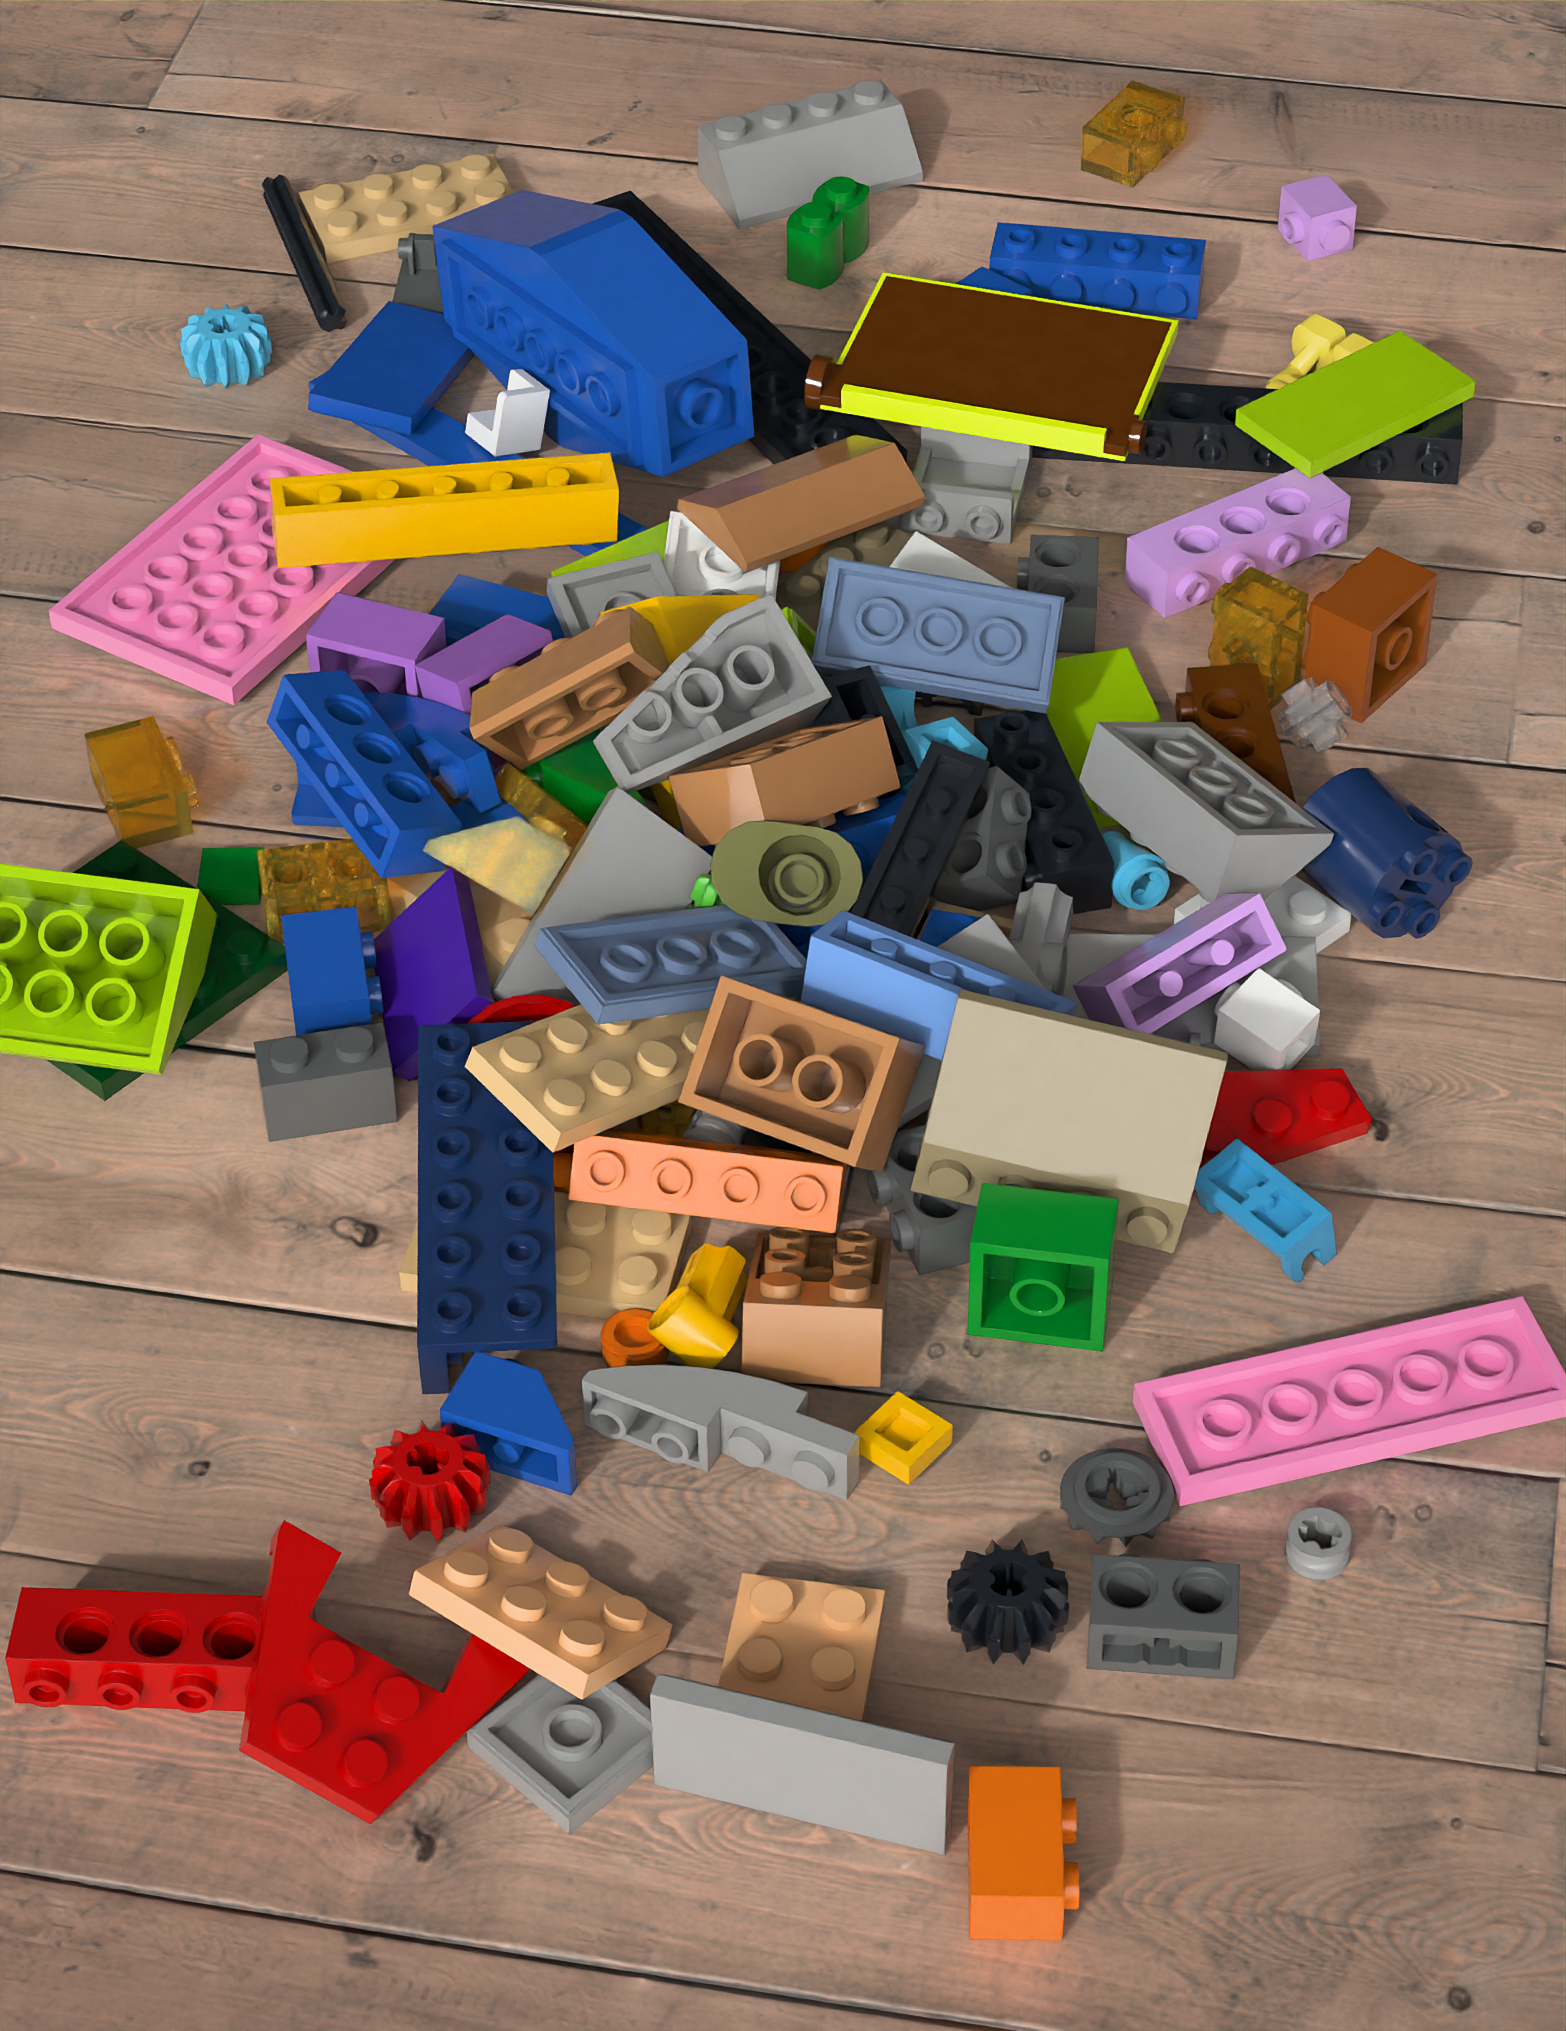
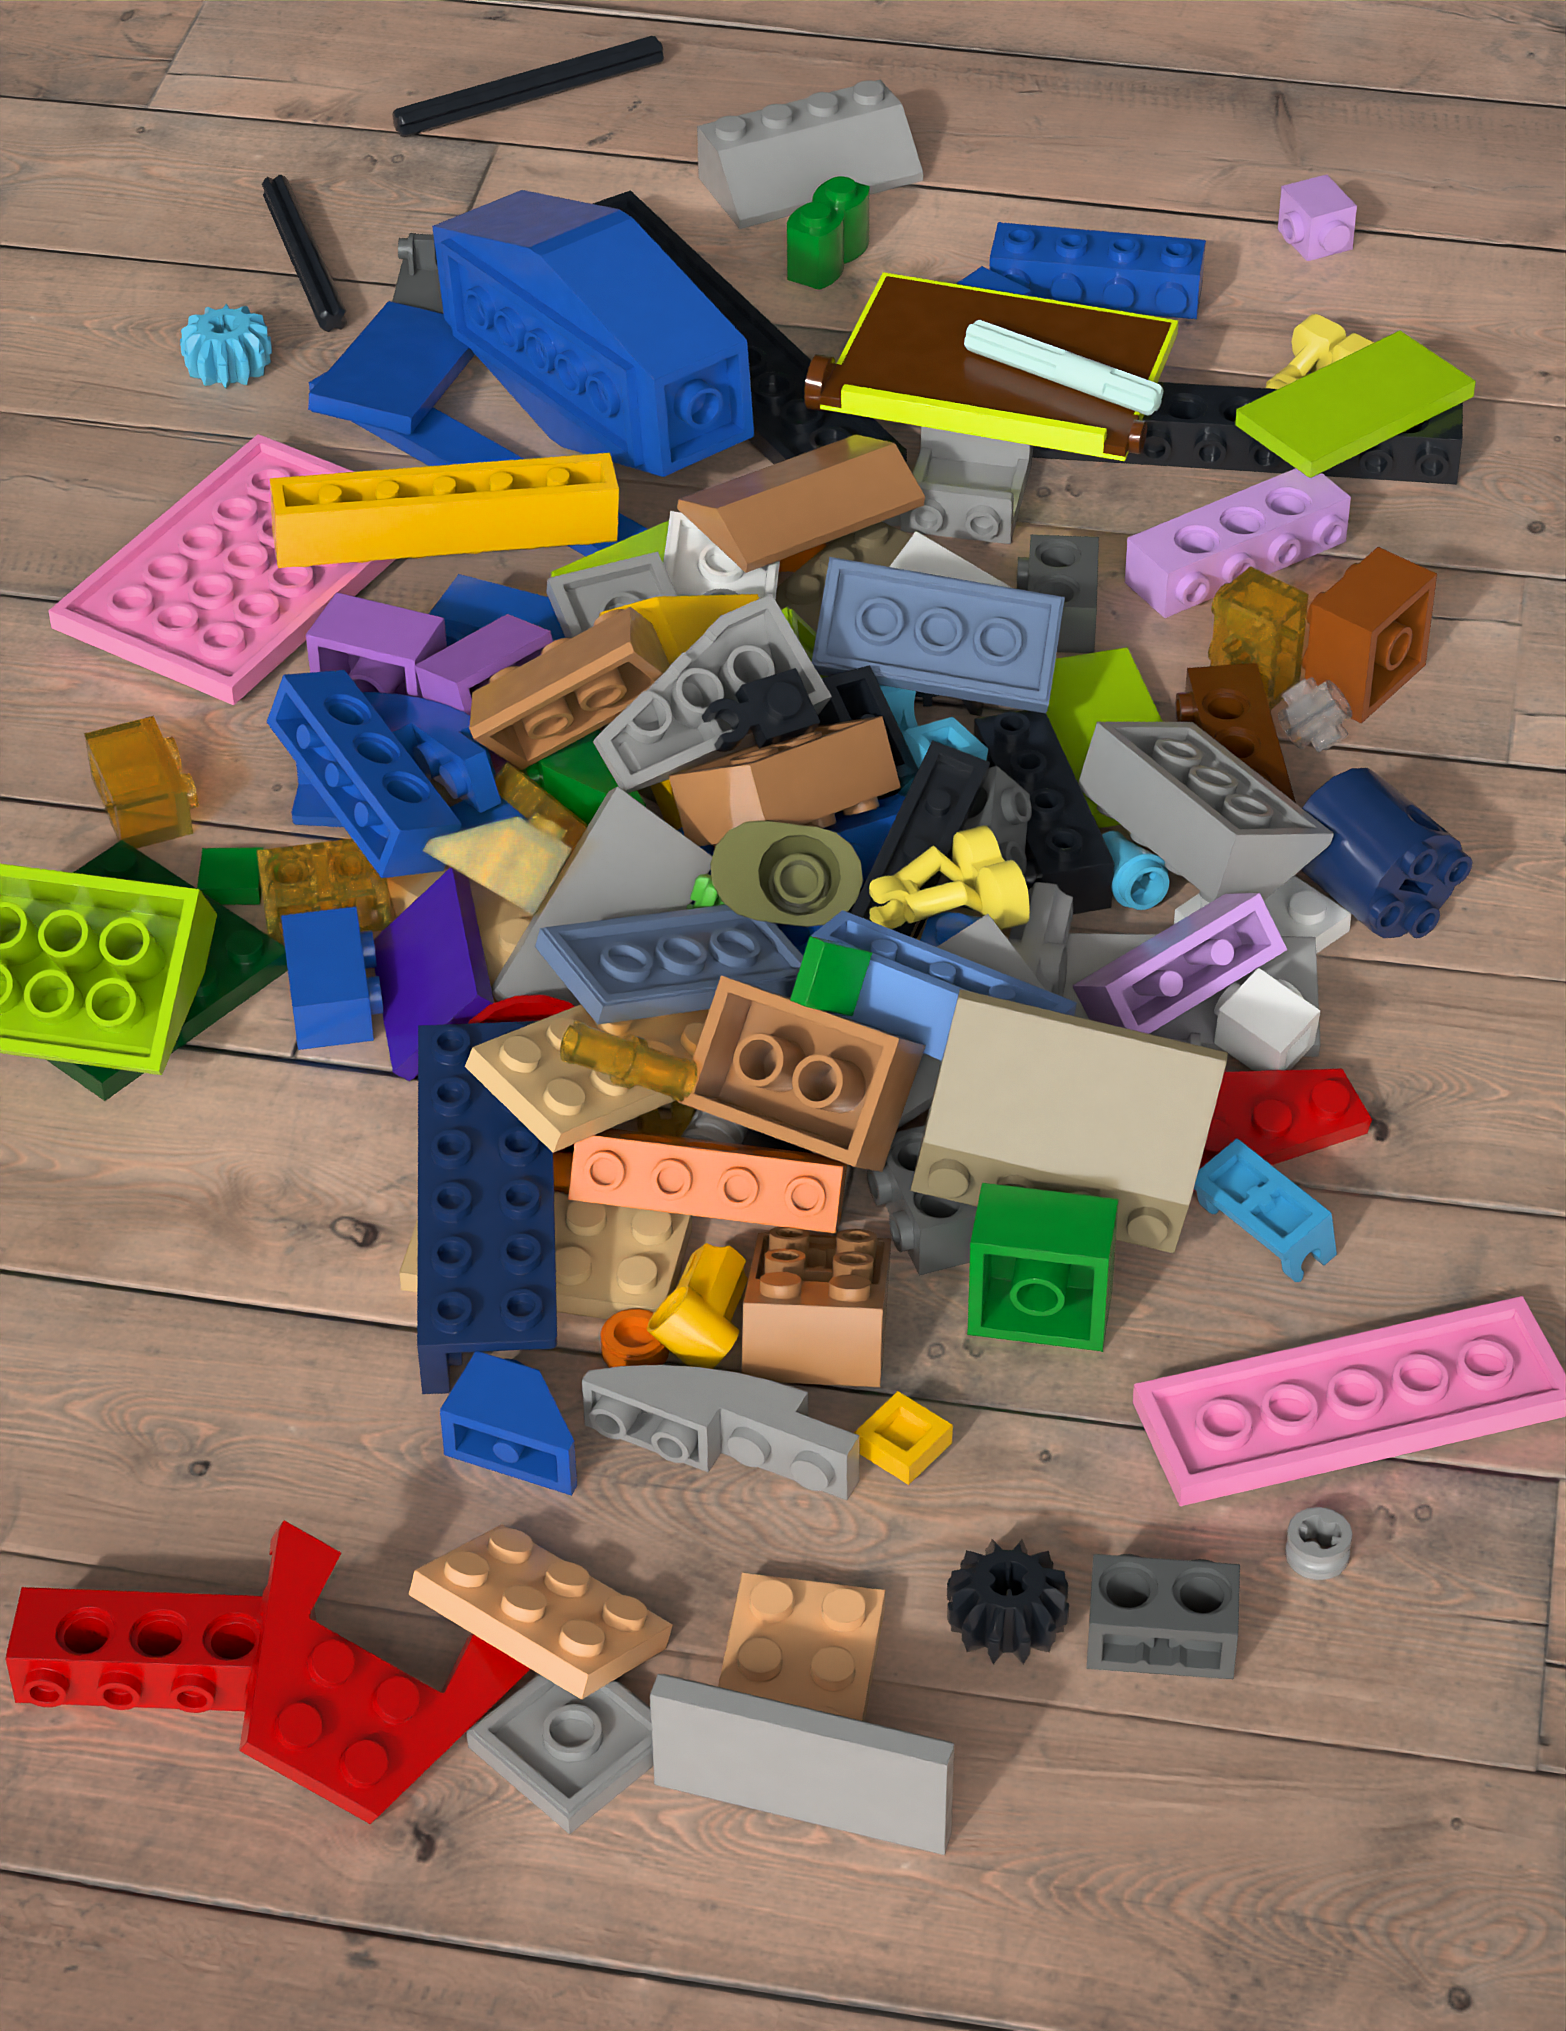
dark grey brick [254,1022,398,1142] -> none
tan plate [298,154,515,264] -> none
red gear [369,1420,491,1543] -> none
white panel [465,369,550,457] -> none
orange brick [967,1766,1079,1941] -> none
dark grey gear [1060,1448,1174,1547] -> none
clear yellow brick [1081,81,1187,188] -> none
none -> black axle [392,36,664,137]
none -> clear yellow pin [560,1021,698,1102]
none -> black plate [701,668,820,752]
none -> green tile [790,936,872,1016]
none -> light yellow piece [869,825,1030,930]
none -> light aqua axle [964,320,1163,416]

